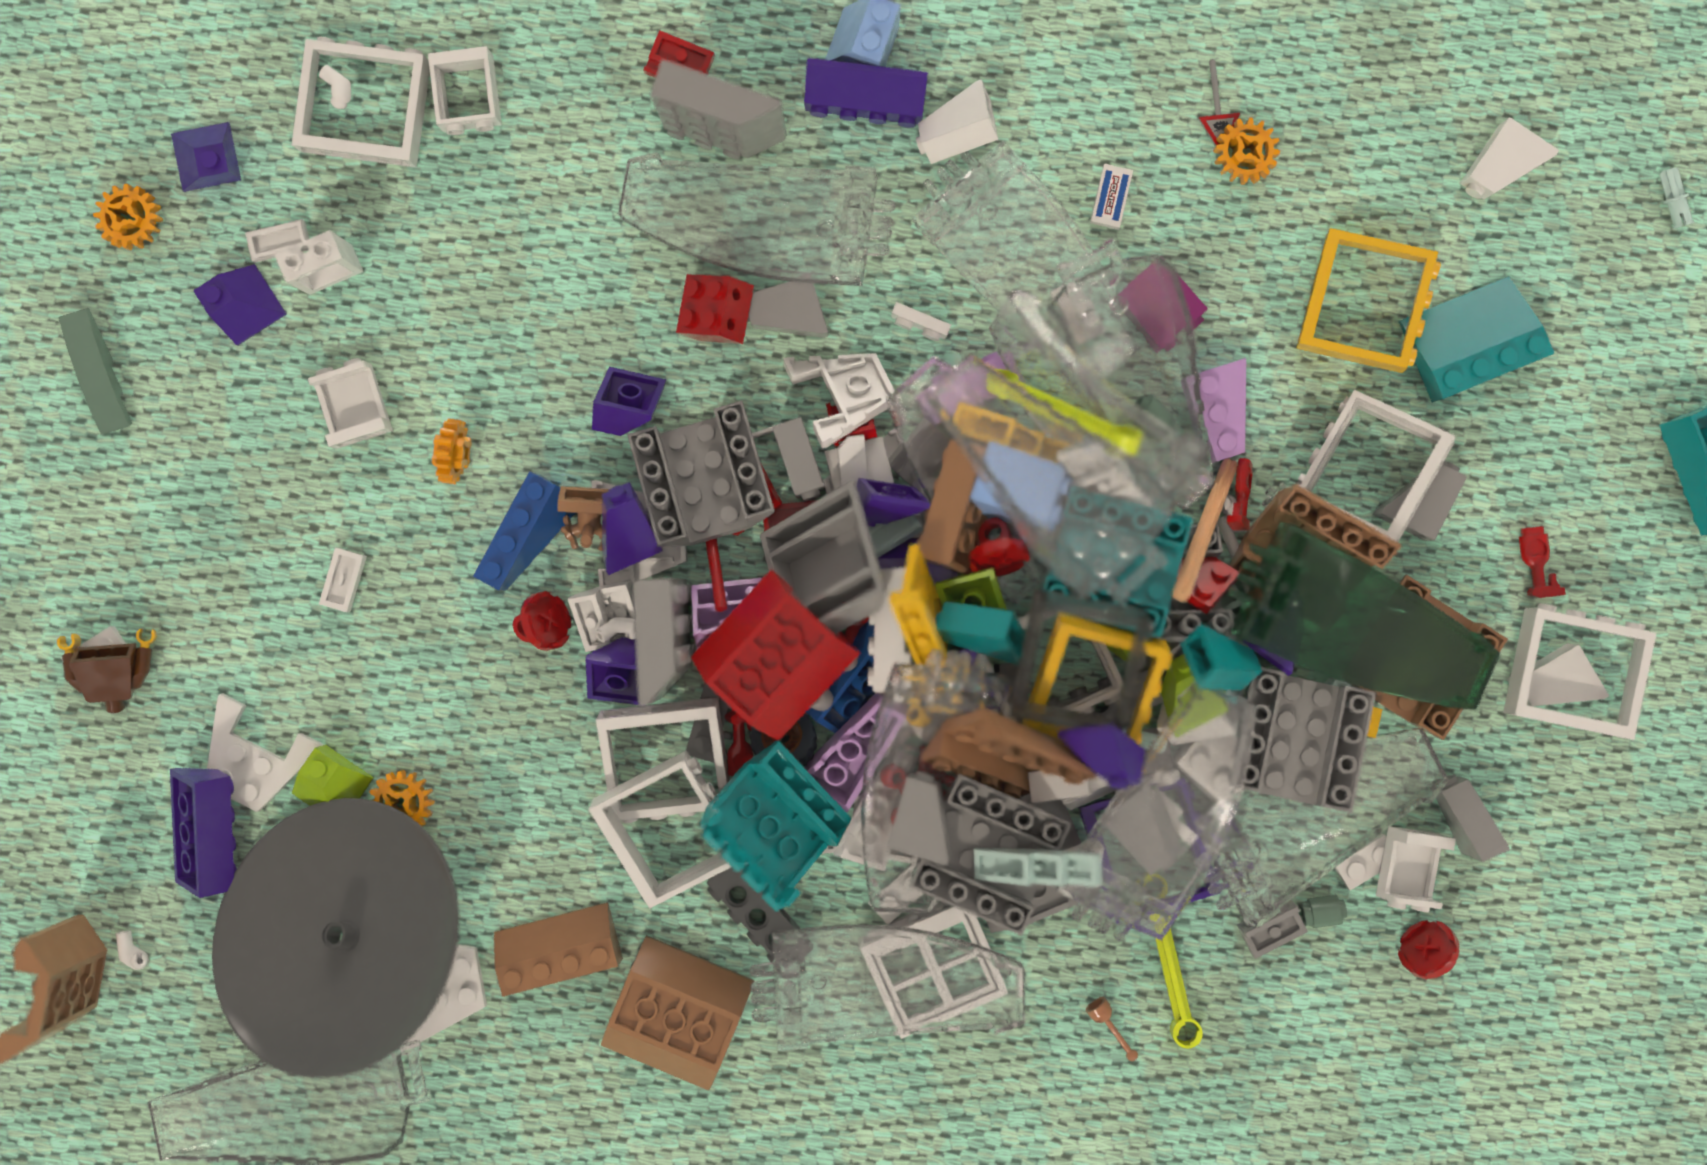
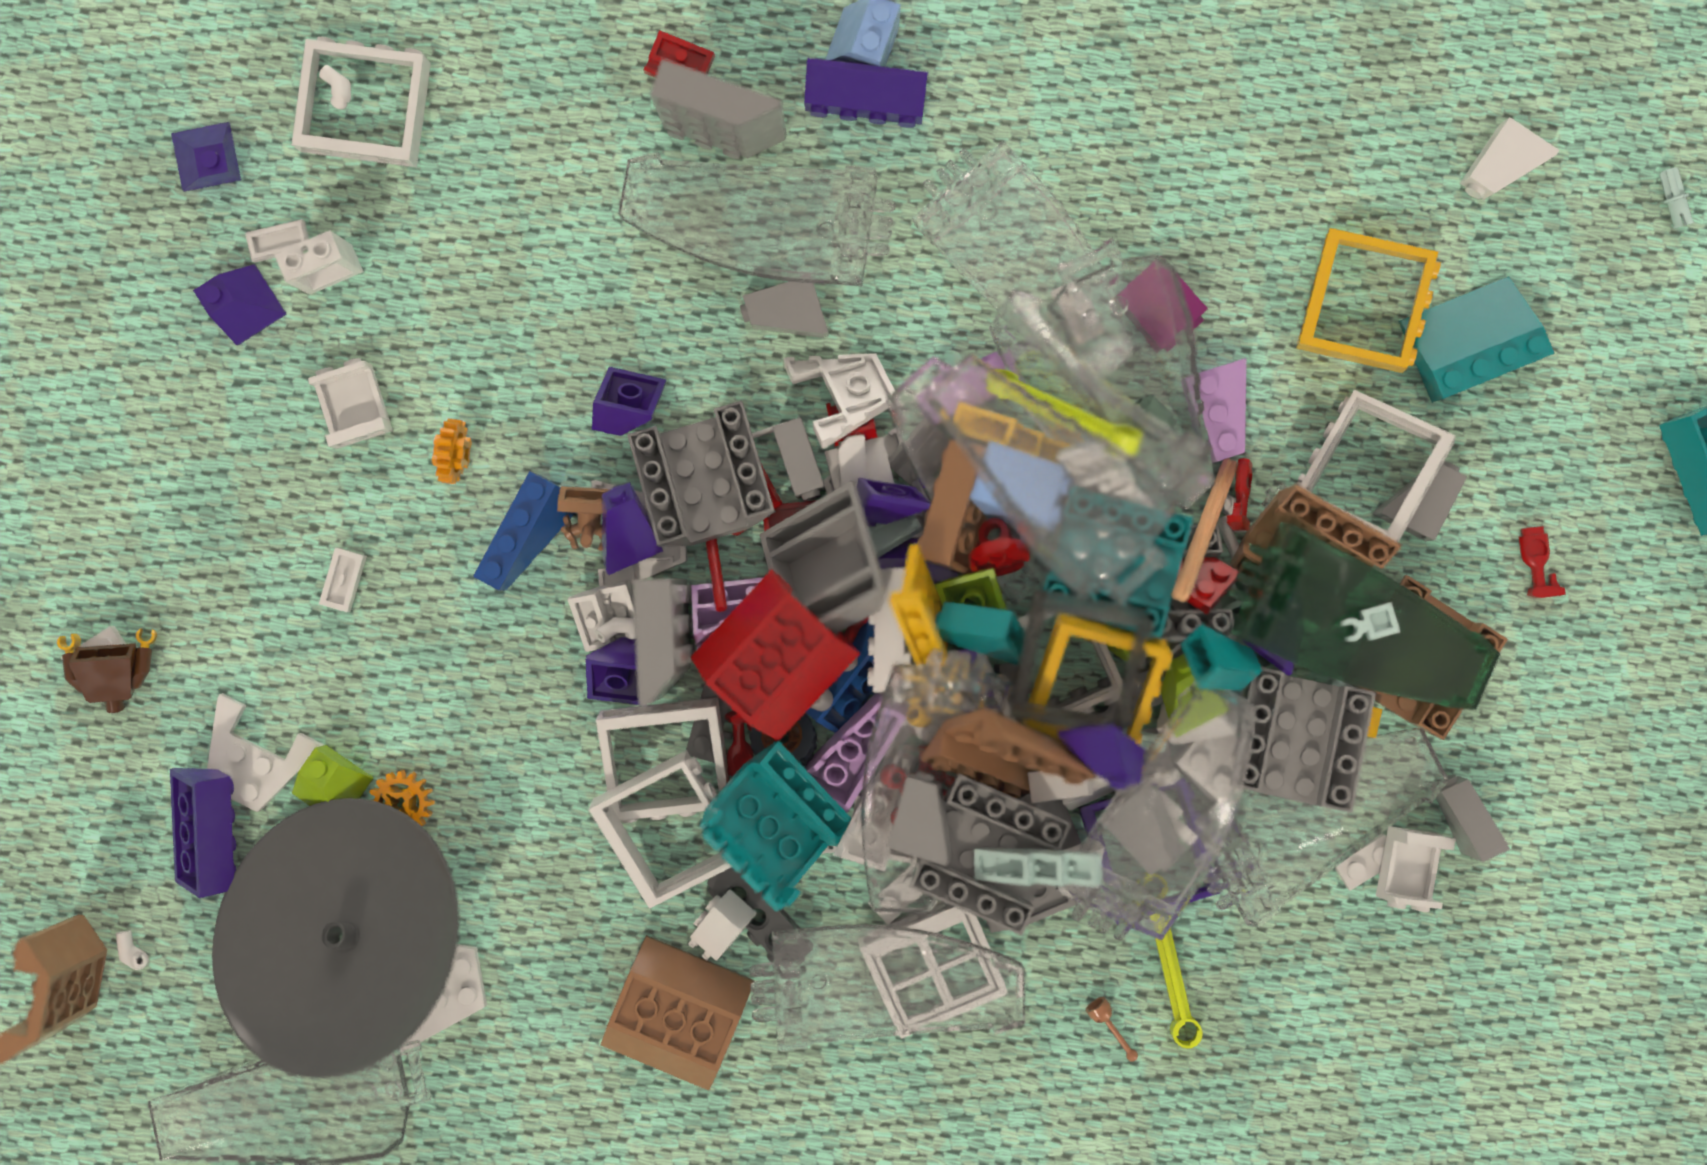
sand green slope [58,308,132,435] -> none
light orange gear [93,184,163,251] -> none
white window [428,46,502,135] -> none
medium nougat slope [494,902,623,997] -> none
red tile [513,591,571,651] -> none
red piece [676,274,754,344] -> none
white plate [891,302,951,341] -> none
white slope [916,79,998,164] -> none
tile [1090,164,1133,230] -> none
piece [1198,59,1240,148] -> none
light orange gear [1213,117,1281,185] -> none
light grey bracket [1237,898,1308,959] -> none
sand green brick [1300,895,1347,928] -> none
red tile [1398,920,1459,979] -> none
white window [1503,603,1657,740] -> none
white slope [1506,644,1609,706] -> none
none -> white hinge [688,889,757,961]
none -> light aqua plate [1340,602,1400,642]

